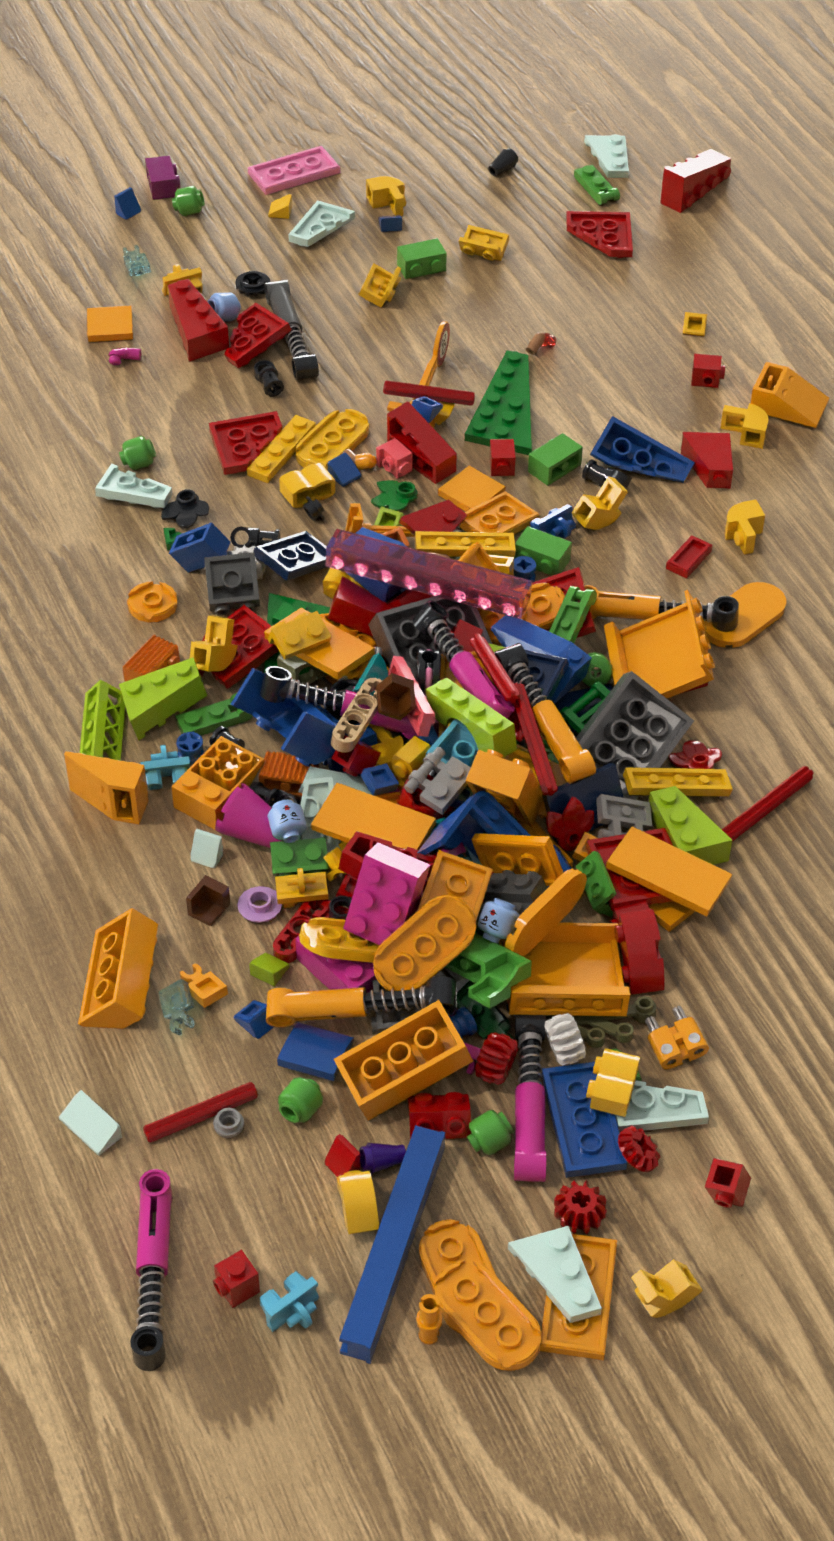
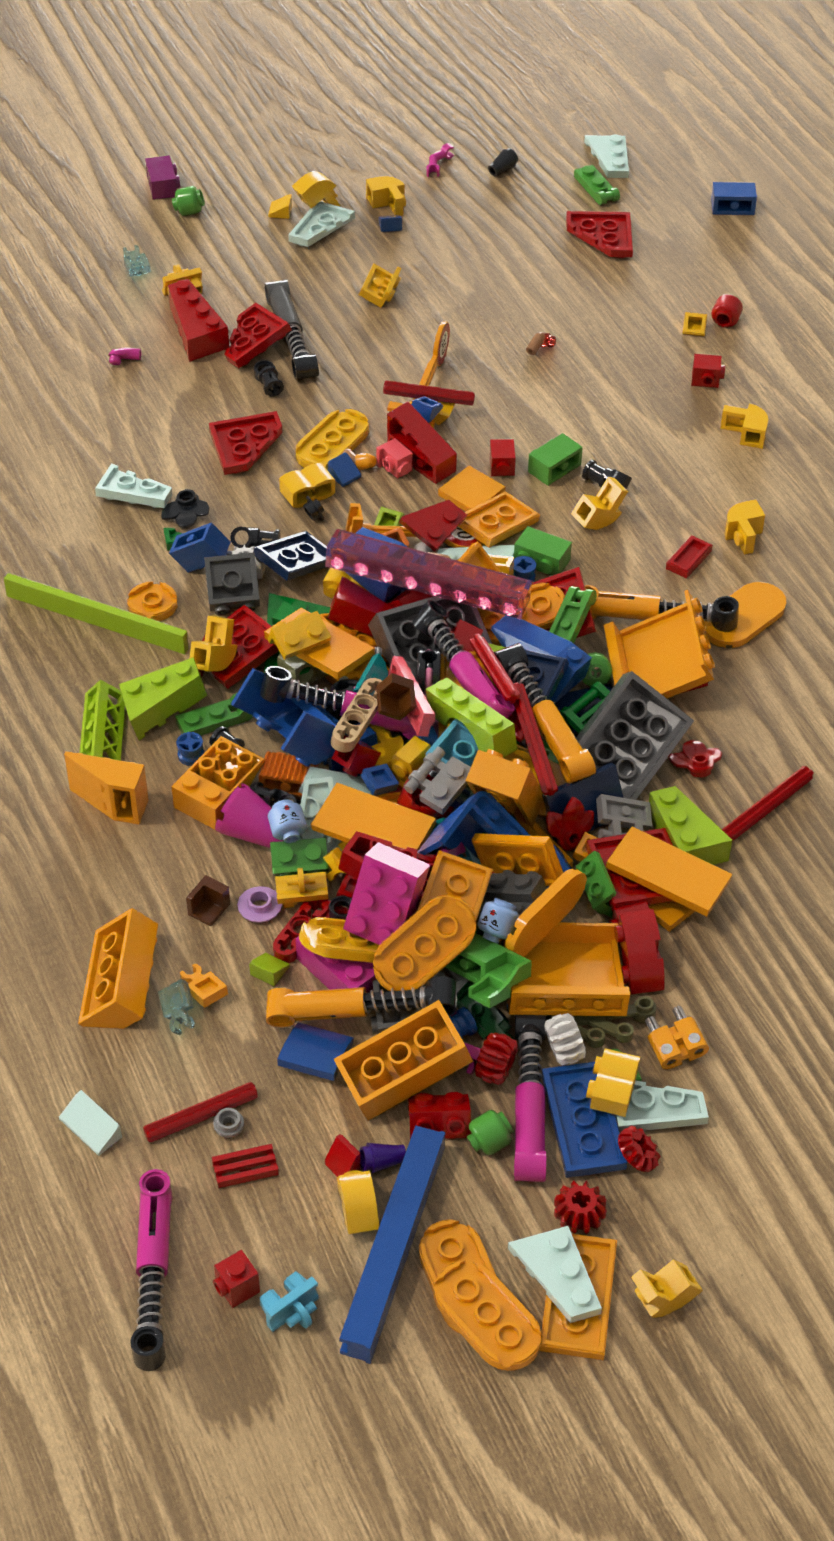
light orange tile [87,306,133,342] -> none
blue slope [114,187,141,220] -> none
bright green head [119,436,156,470] -> none
orange brick [123,634,180,682] -> none
medium azure hips [140,745,190,790] -> none
light aqua slope [190,829,223,868] -> none
light blue head [207,292,241,322] -> none
blue slope [233,1000,273,1039] -> none
black gear [235,271,270,297] -> none
yellow plate [247,415,316,483] -> none
bright pink tile [248,146,340,195] -> none
bright green head [278,1077,323,1123] -> none
green plate [371,480,418,511] -> none
bright green brick [397,238,447,279] -> none
yellow plate [414,531,516,558] -> none
light orange pin [416,1294,442,1345] -> none
yellow bracket [458,225,510,261] -> none
green wing [464,350,532,455] -> none
blue hips [530,504,576,539] -> none
blue wedge [590,416,695,483] -> none
yellow plate [623,767,733,797] -> none
red wedge [660,149,731,213] -> none
red slope [681,432,733,489] -> none
red brick [705,1158,751,1208] -> none
light orange slope [750,362,829,428] -> none
none -> lime tile [4,573,189,654]
none -> red tile [212,1143,279,1189]
none -> yellow brick [292,172,340,209]
none -> dark pink arm [426,143,454,177]
none -> blue brick [711,182,757,215]
none -> red head [711,294,743,327]

